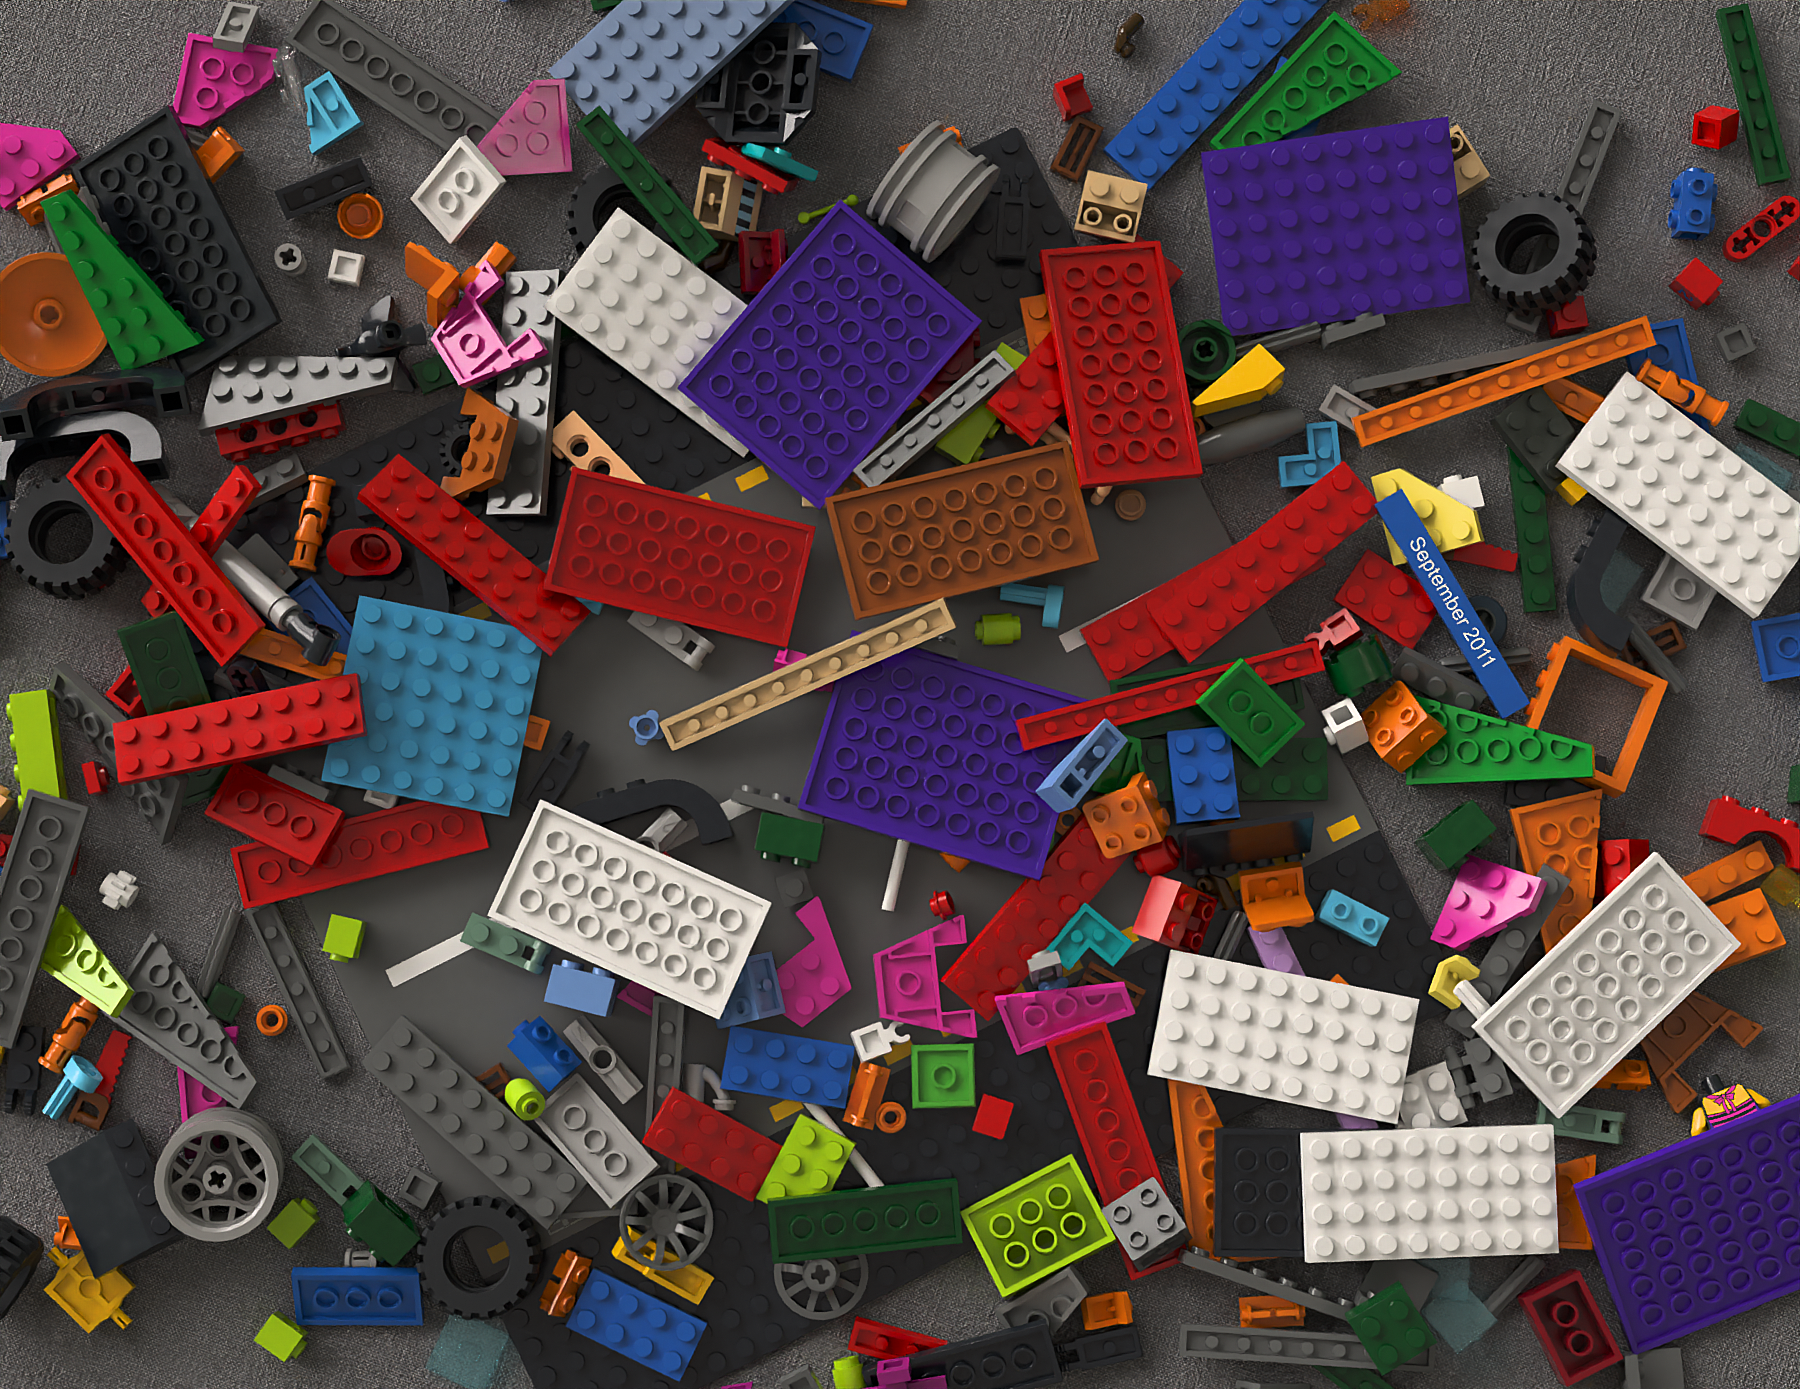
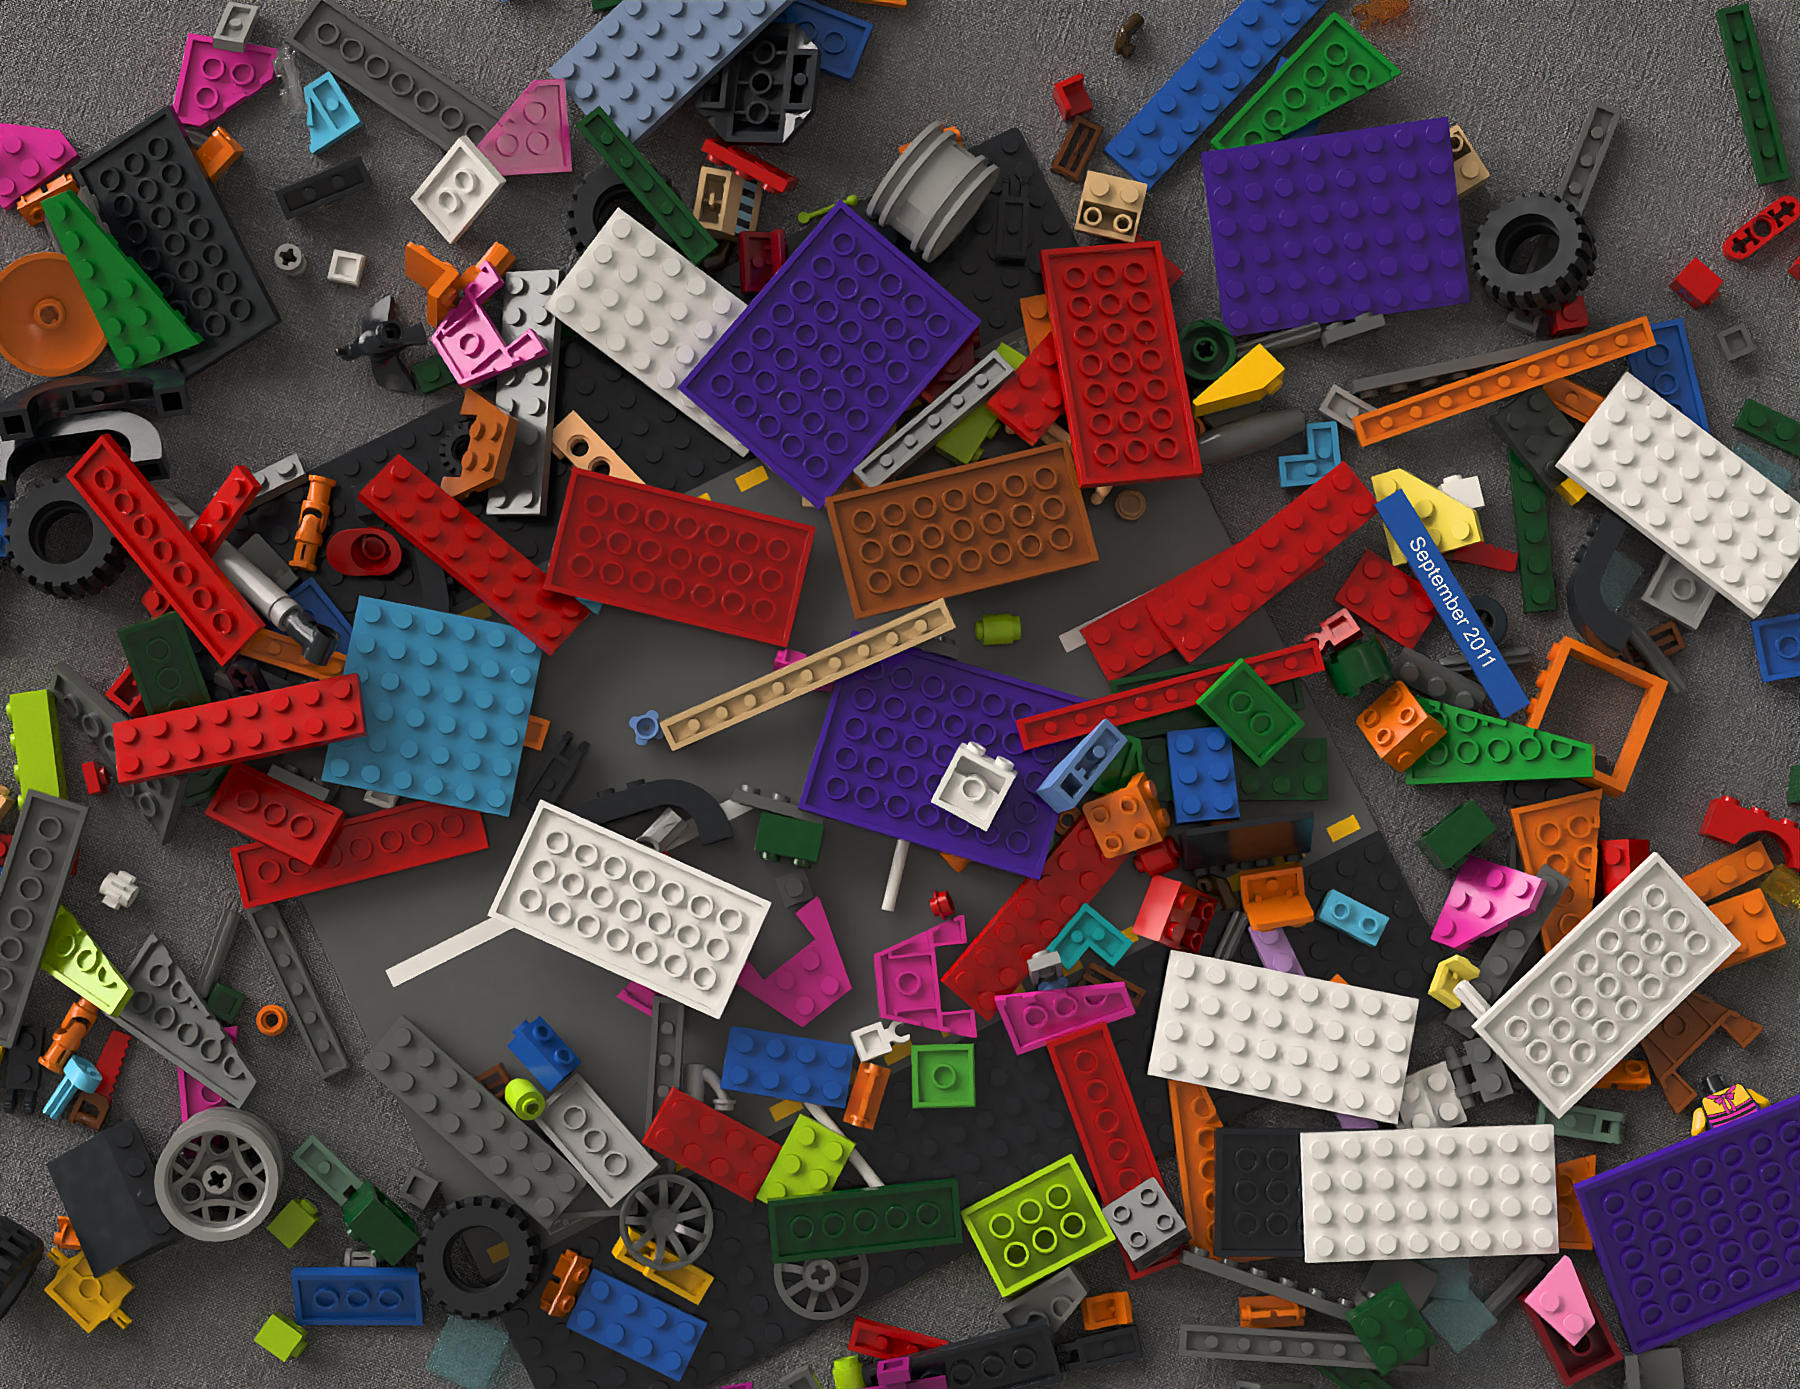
wing [198,356,399,437] -> none
red brick [215,399,347,463] -> none
lime brick [322,914,367,963] -> none
orange hair [336,192,385,239] -> none
sand green plate [460,912,553,975] -> none
medium blue brick [544,960,621,1017] -> none
light grey piece [563,1014,645,1104] -> none
light grey plate [627,611,716,672] -> none
medium blue bracket [715,951,786,1029] -> none
teal plate [741,143,819,182] -> none
orange plate [875,1101,906,1133] -> none
red panel [972,1093,1014,1139] -> none
medium azure piece [1000,583,1065,629] -> none
white brick [1321,698,1369,754] -> none
orange piece [1635,357,1729,427] -> none
blue brick [1668,168,1718,241] -> none
red panel [1691,105,1740,150] -> none
none -> white plate [931,741,1018,831]
none -> bright pink wing [1524,1255,1595,1346]

